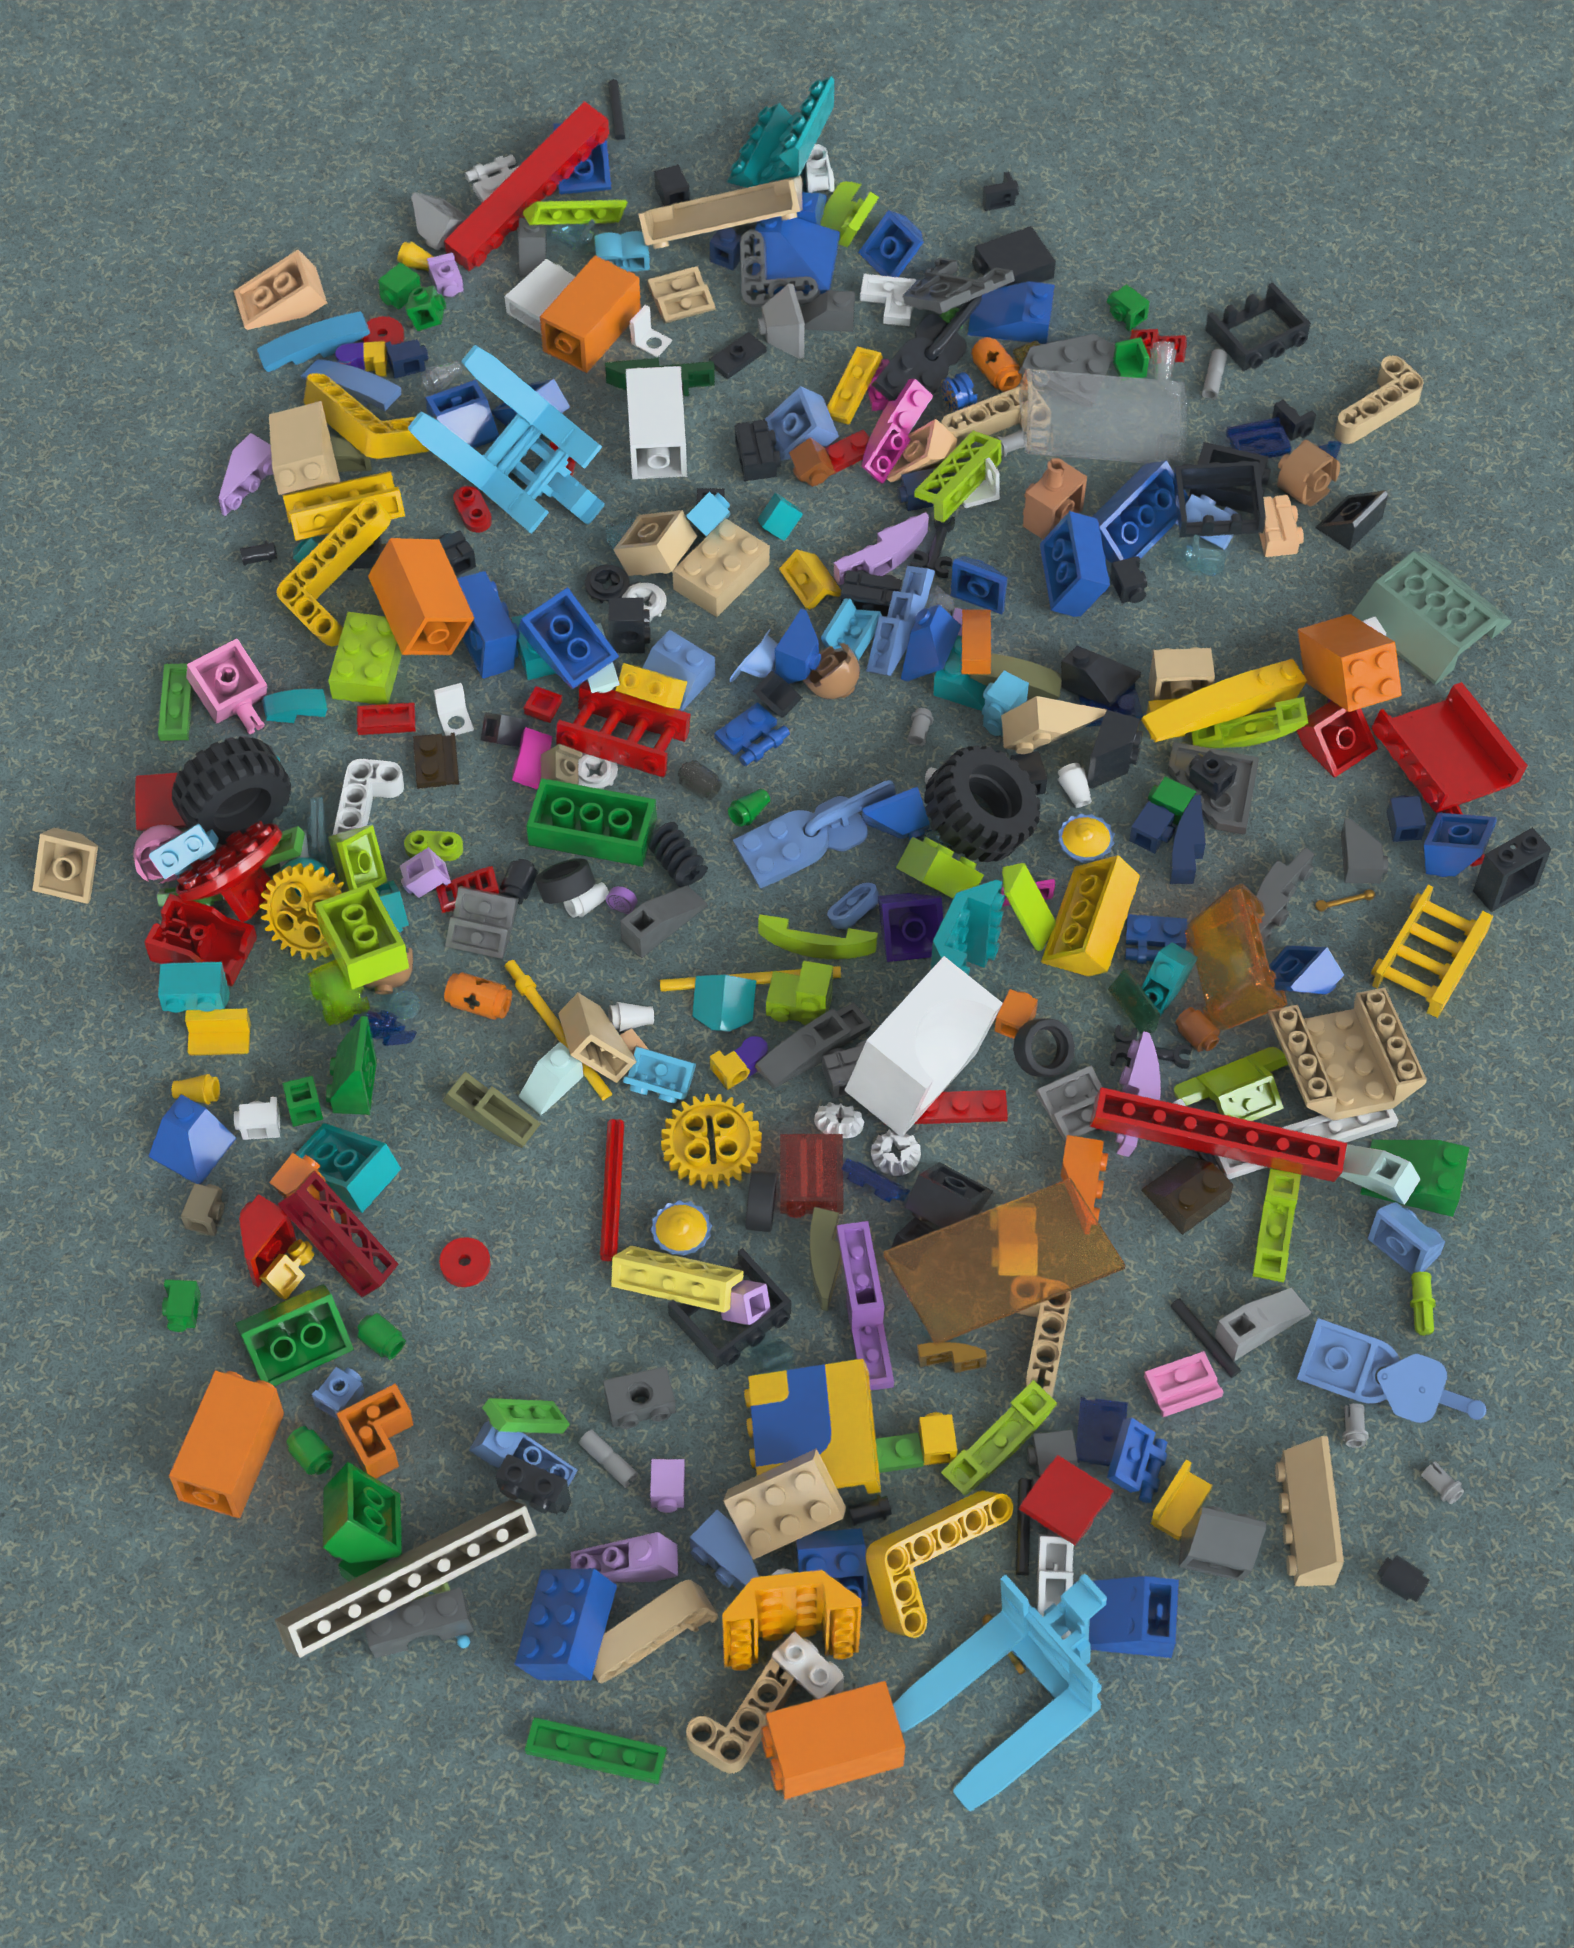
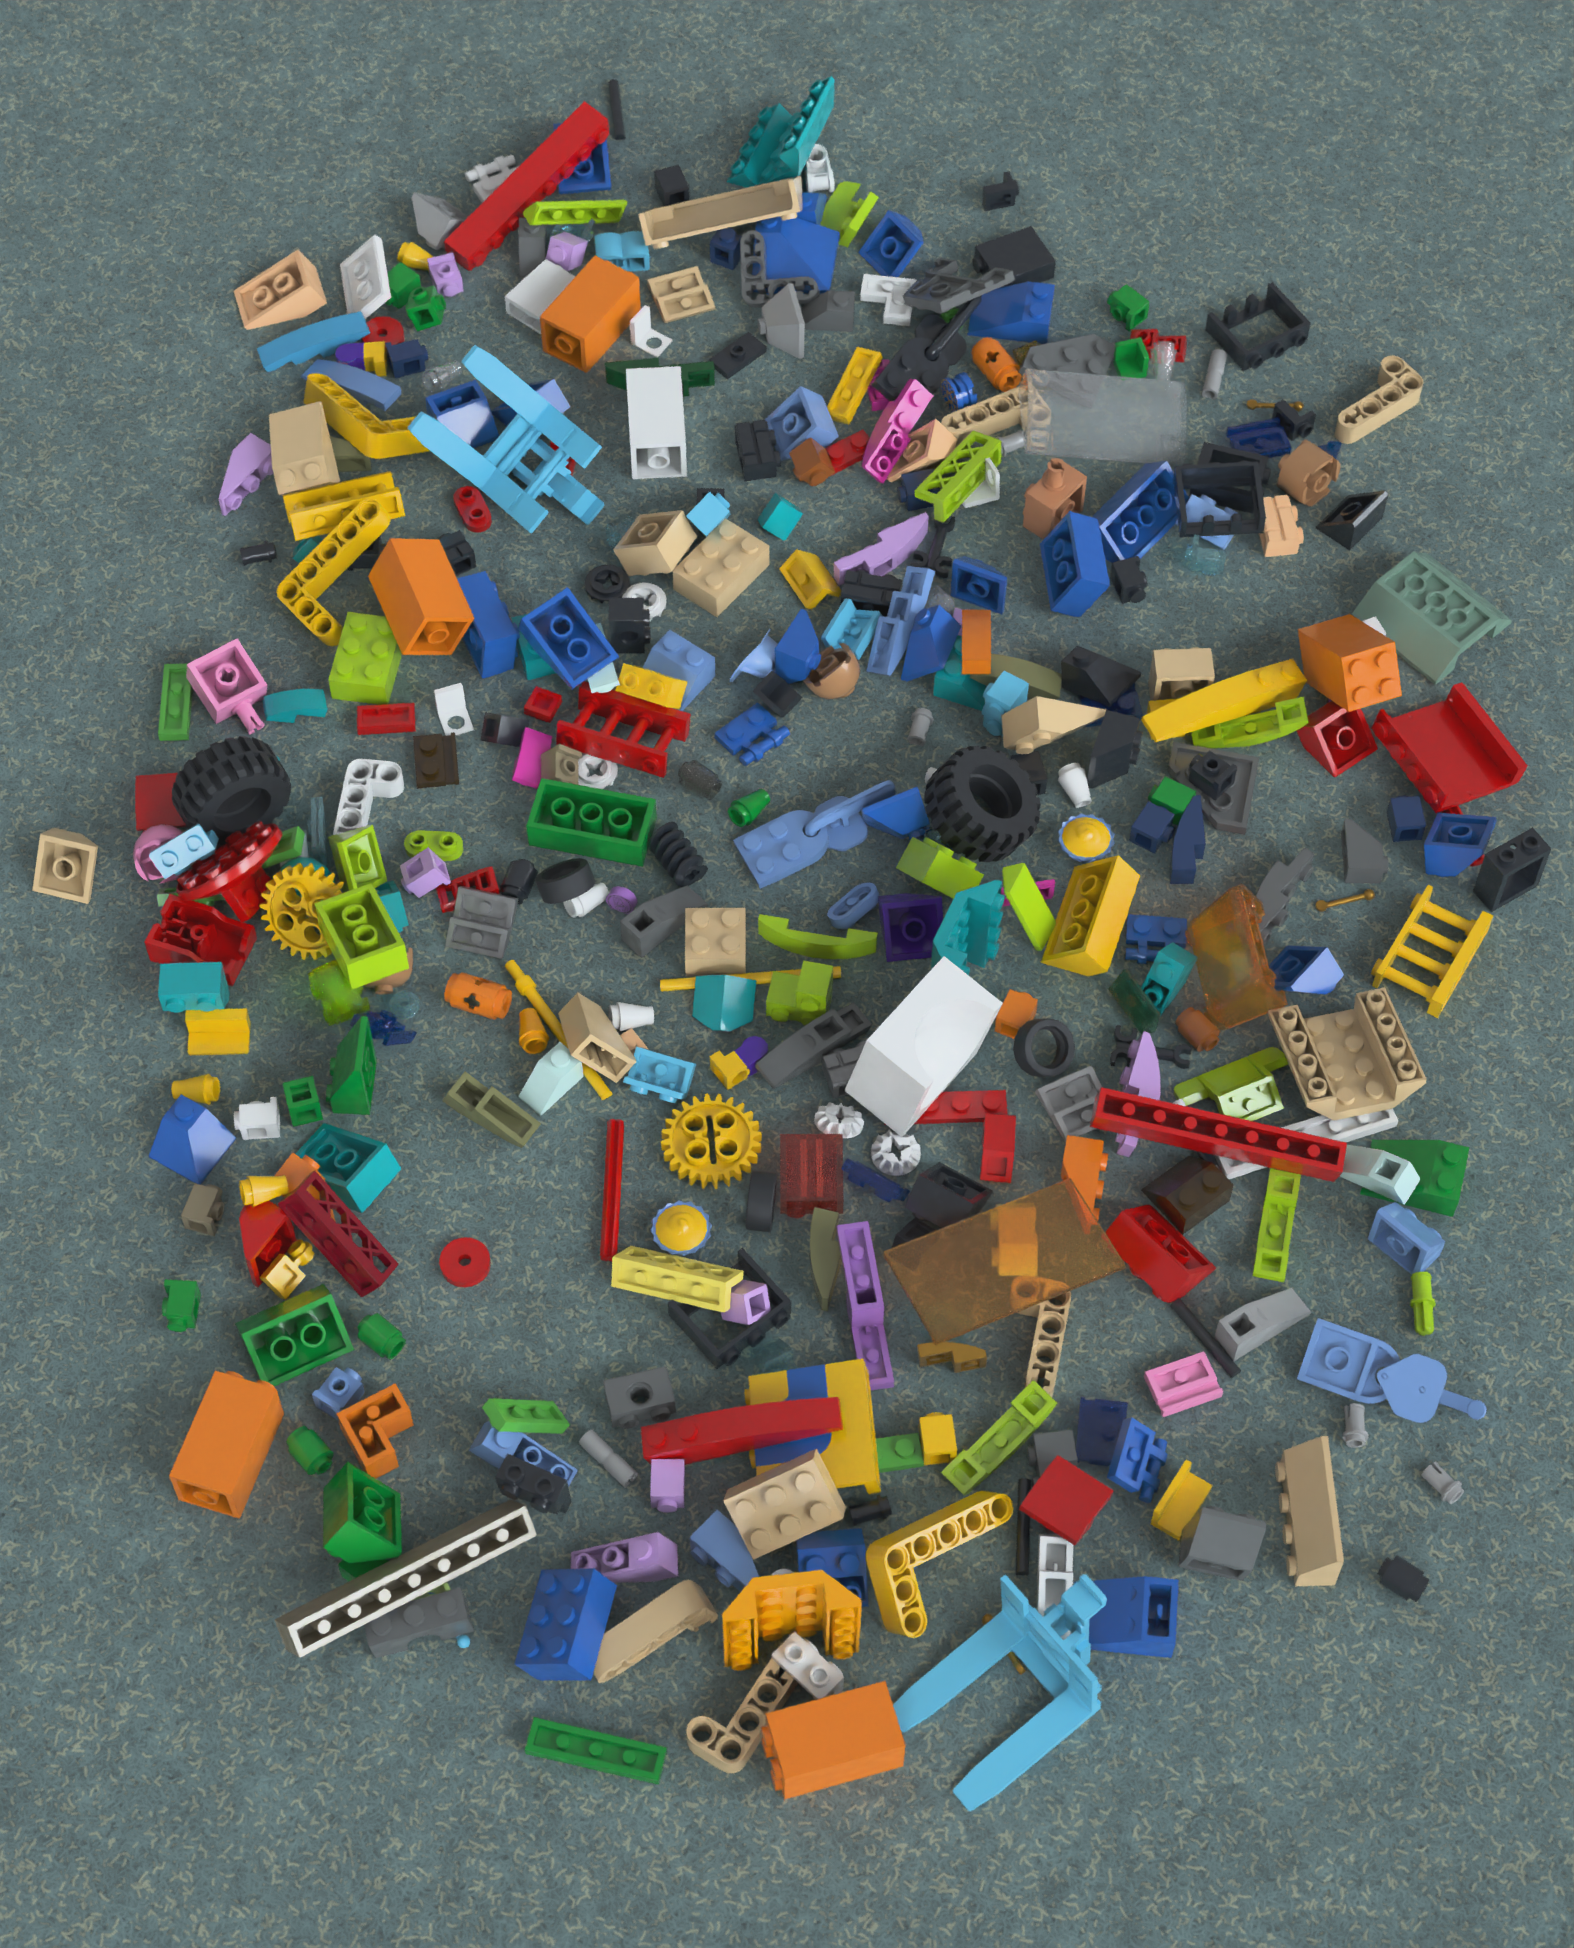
none -> yellow cone [239,1175,289,1207]
none -> white tile [340,235,391,319]
none -> light orange cone [519,1008,549,1054]
none -> lavender brick [546,232,588,271]
none -> red slope [641,1397,843,1465]
none -> tan brick [685,908,746,977]
none -> red slope [979,1112,1016,1183]
none -> red slope [1101,1204,1216,1303]
none -> pearl gold hinge [1247,399,1303,411]

